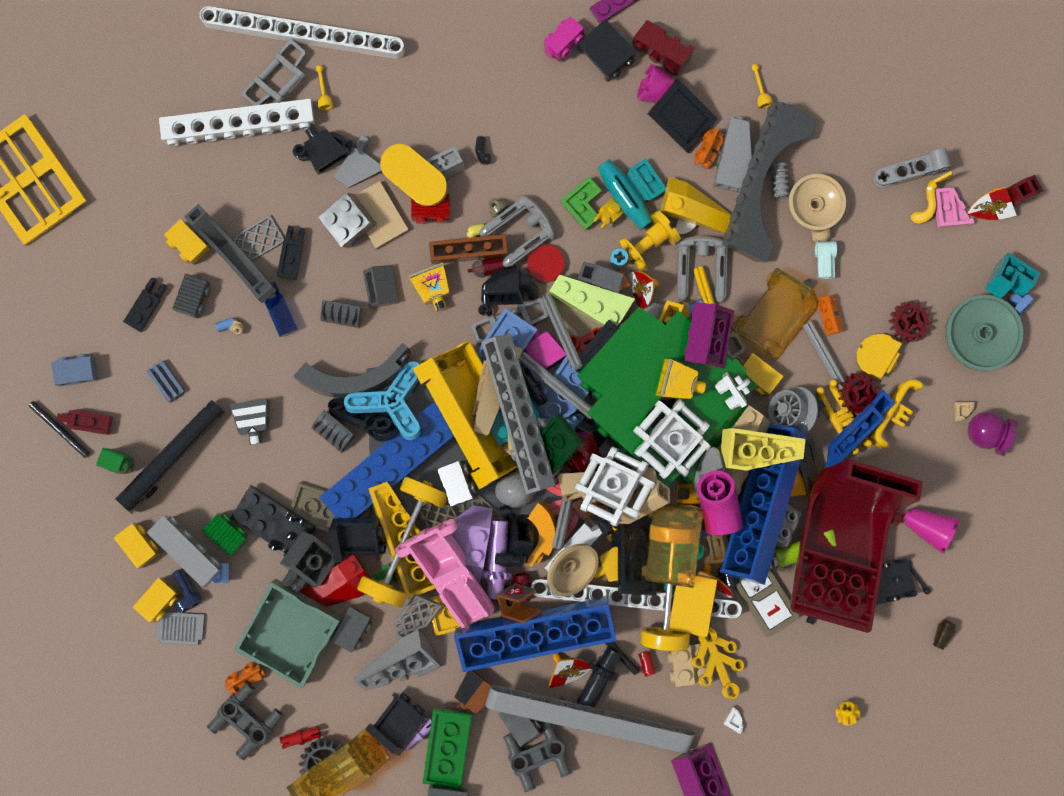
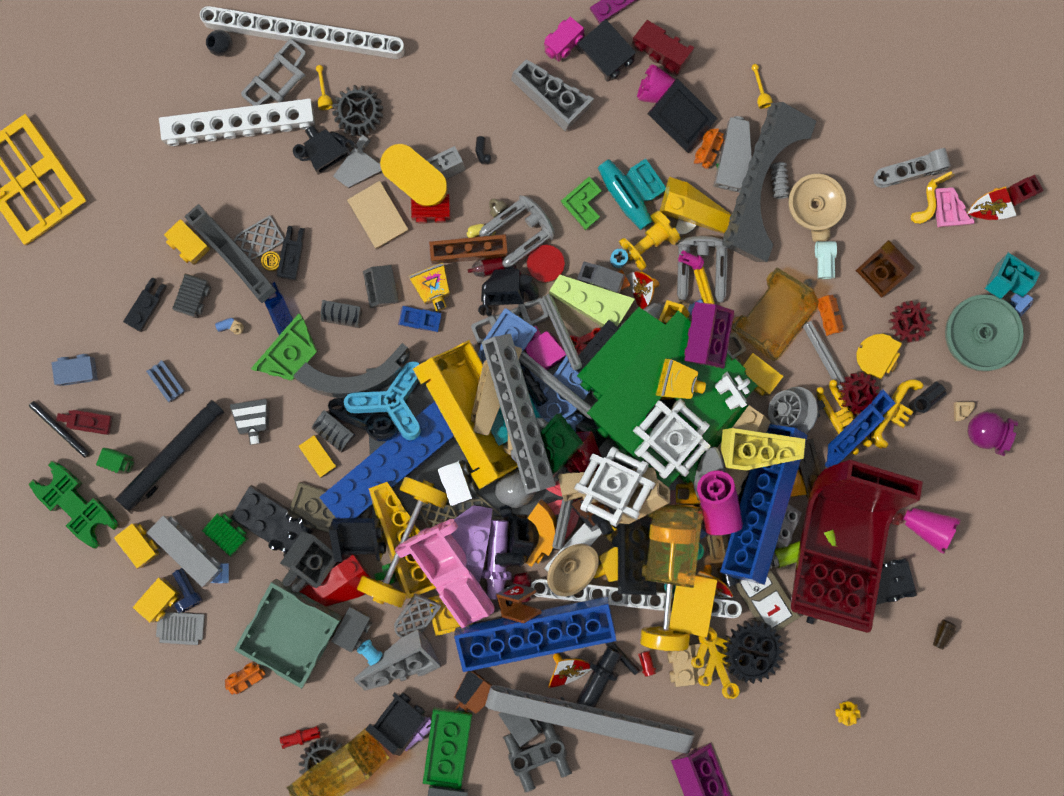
dark grey piece [207,682,284,761] -> none
brick [318,193,377,248] -> none
yellow plate [593,198,624,229] -> none
white tile [723,707,743,734] -> none
black hinge [908,560,931,595] -> none
none -> green piece [29,460,119,549]
none -> black piece [206,30,233,57]
none -> bright green wing [251,313,317,381]
none -> tile [261,251,280,271]
none -> yellow tile [298,435,337,478]
none -> dark grey gear [332,85,384,137]
none -> medium azure bush [357,639,383,666]
none -> blue slope [398,306,442,332]
none -> light grey wedge [511,59,594,132]
none -> dark pink pin [678,250,704,270]
none -> black gear [722,619,784,684]
none -> reddish brown slope [855,240,915,298]
none -> black piece [909,381,947,415]

